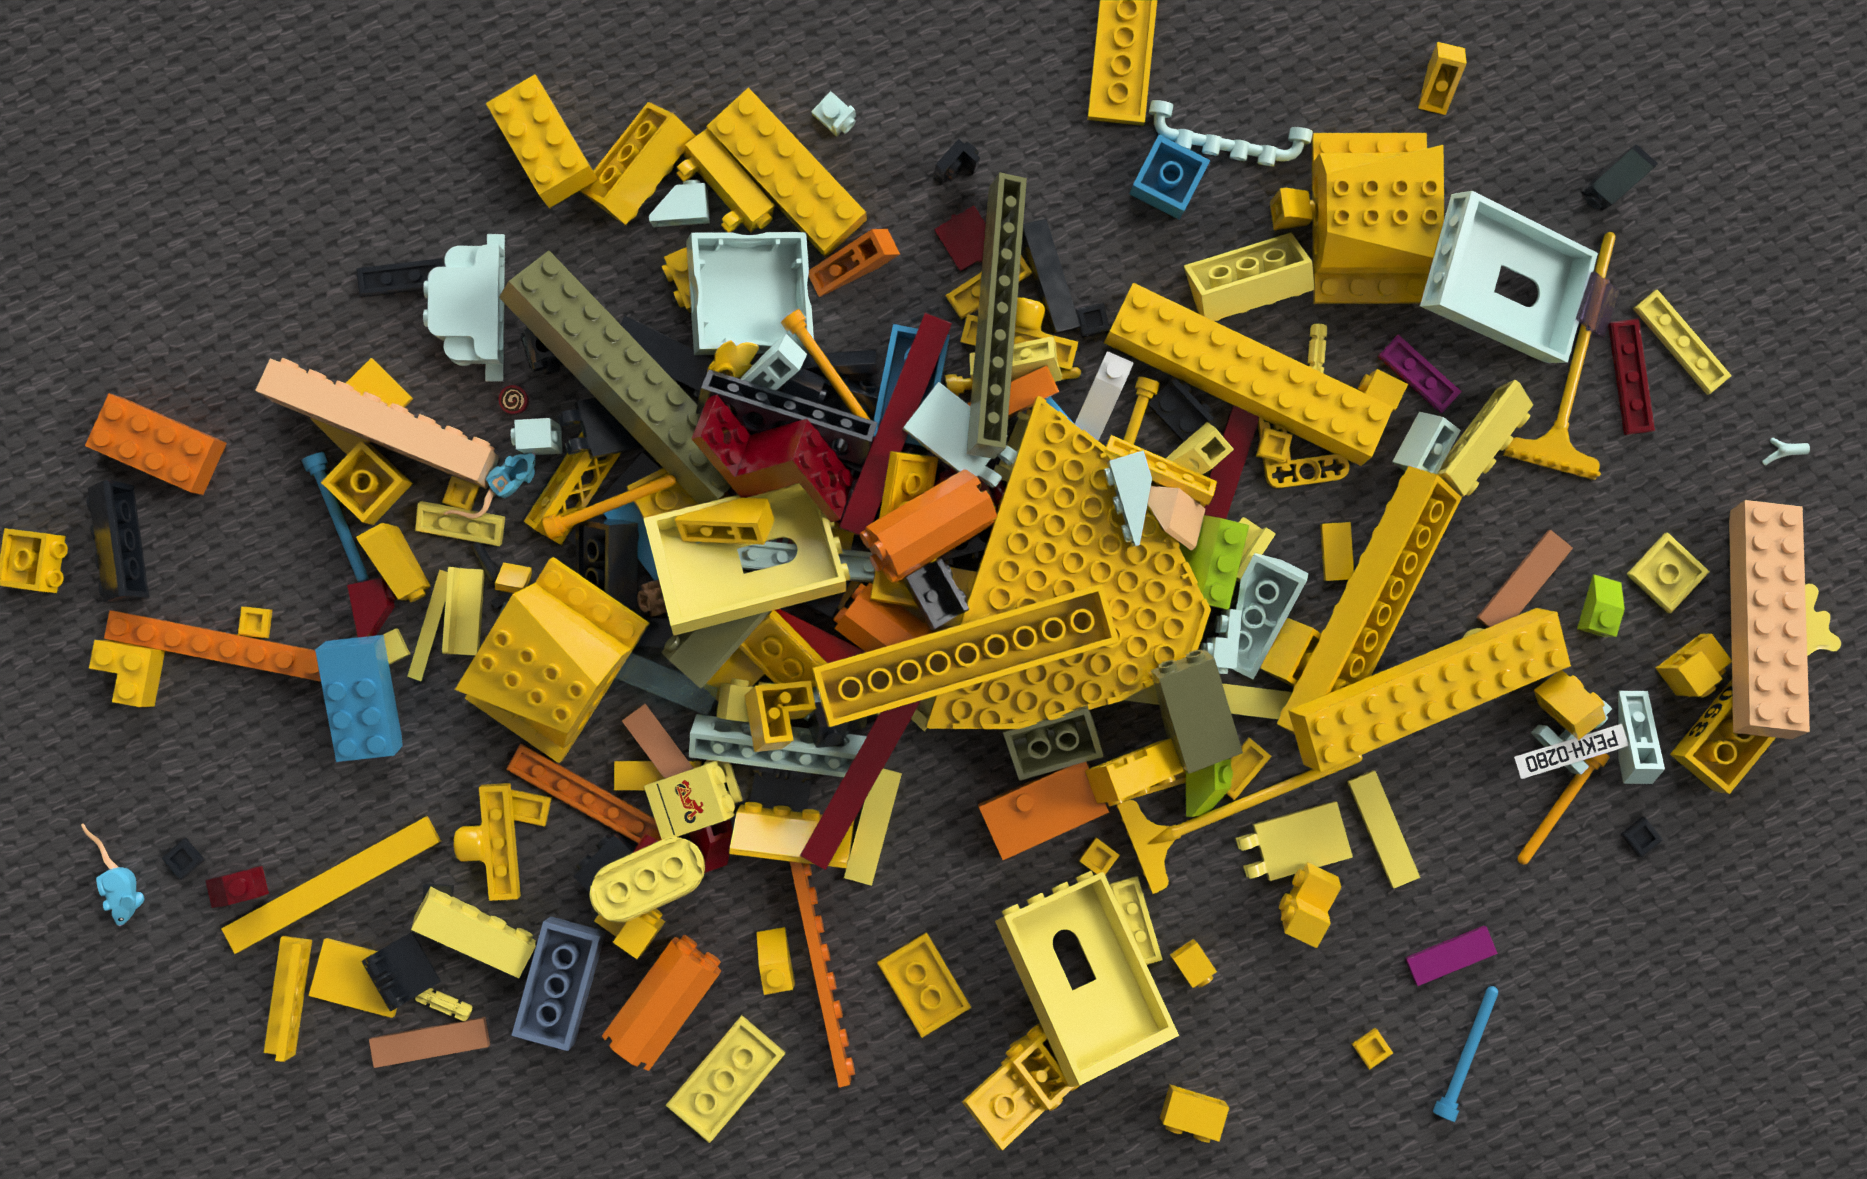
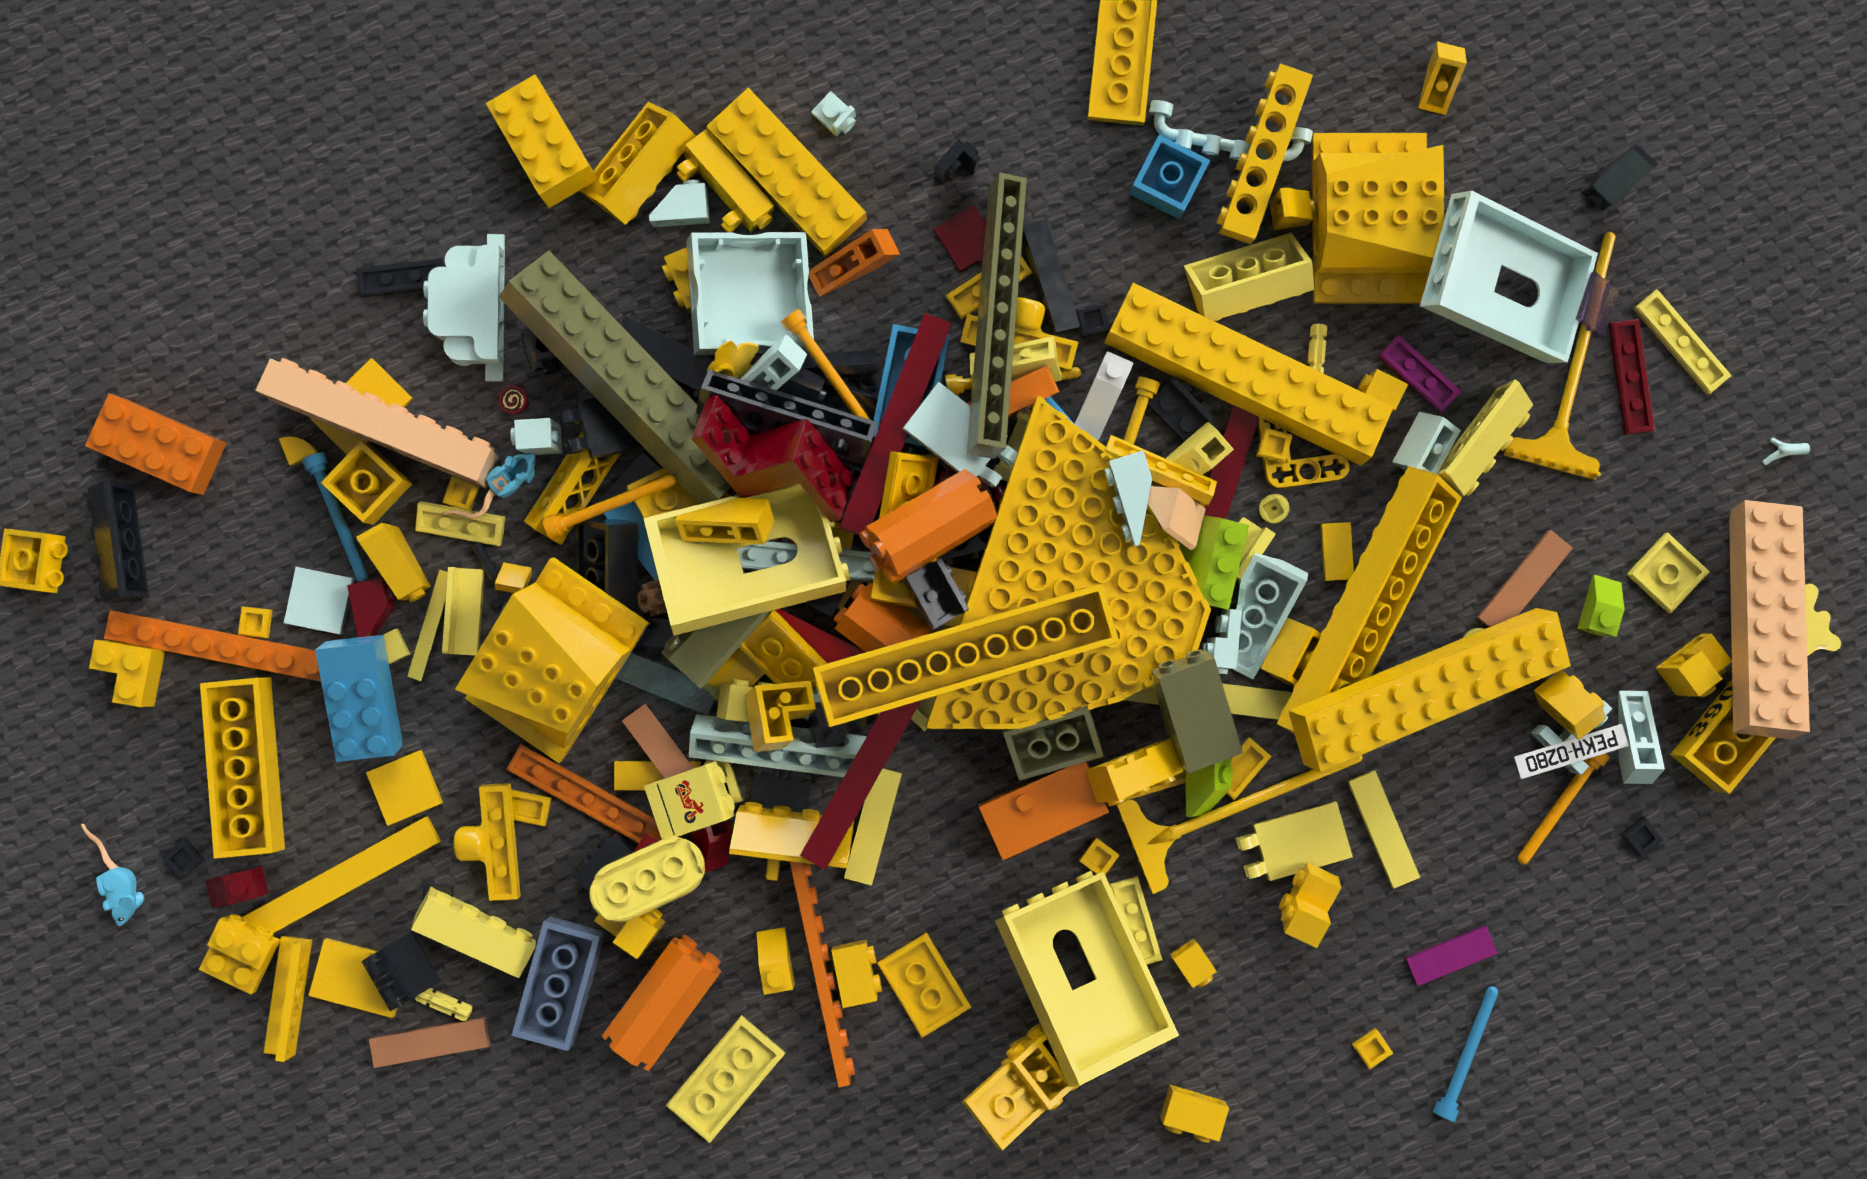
none -> yellow plate [199,914,280,994]
none -> yellow brick [200,677,285,859]
none -> yellow tile [279,437,318,466]
none -> light aqua tile [284,567,355,634]
none -> yellow tile [366,750,443,826]
none -> yellow tile [766,859,781,881]
none -> yellow brick [831,939,882,1008]
none -> yellow brick [1217,64,1313,245]
none -> light yellow tile [1259,494,1289,523]

